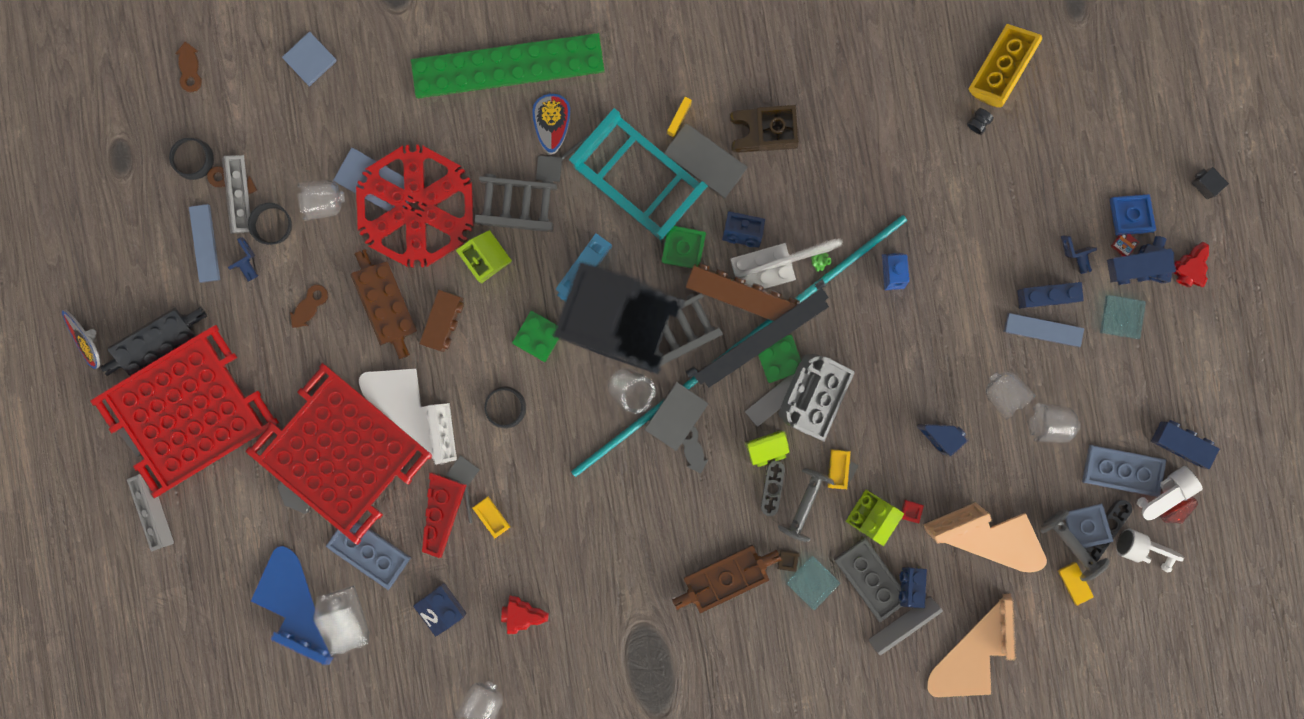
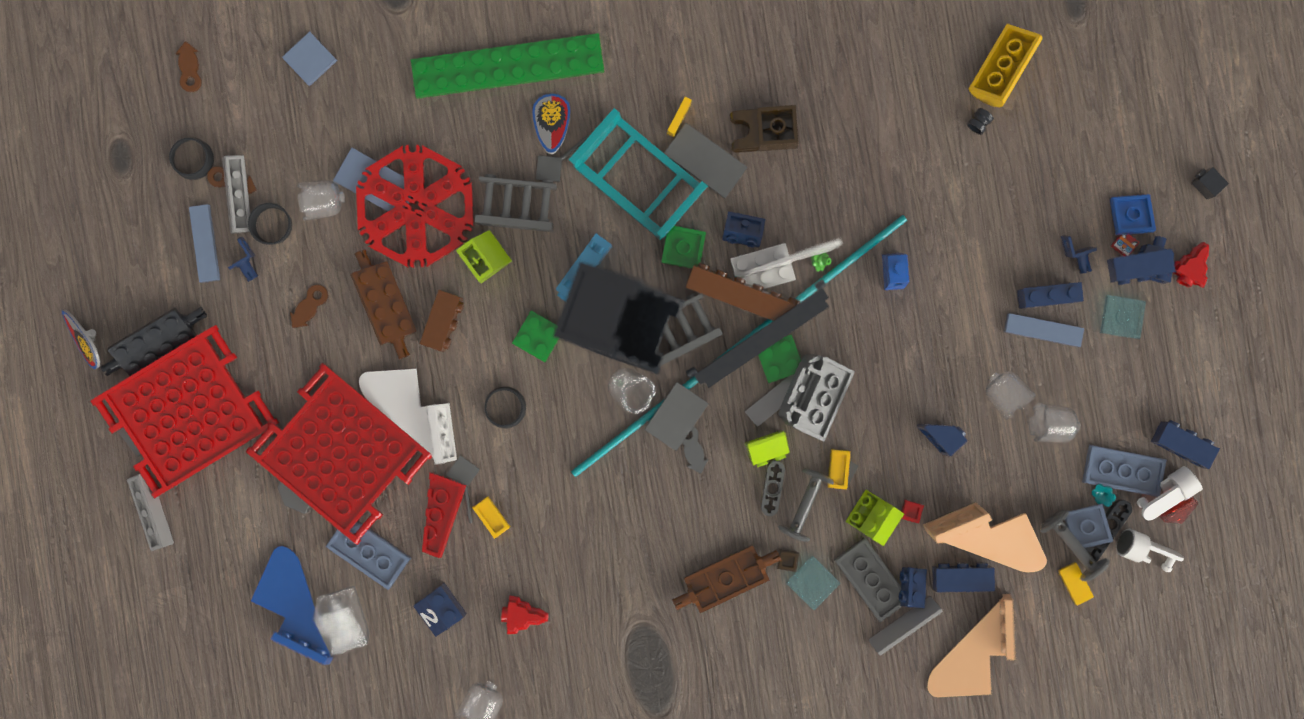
none -> dark blue brick [932,562,995,592]
none -> teal plant [1092,484,1116,507]

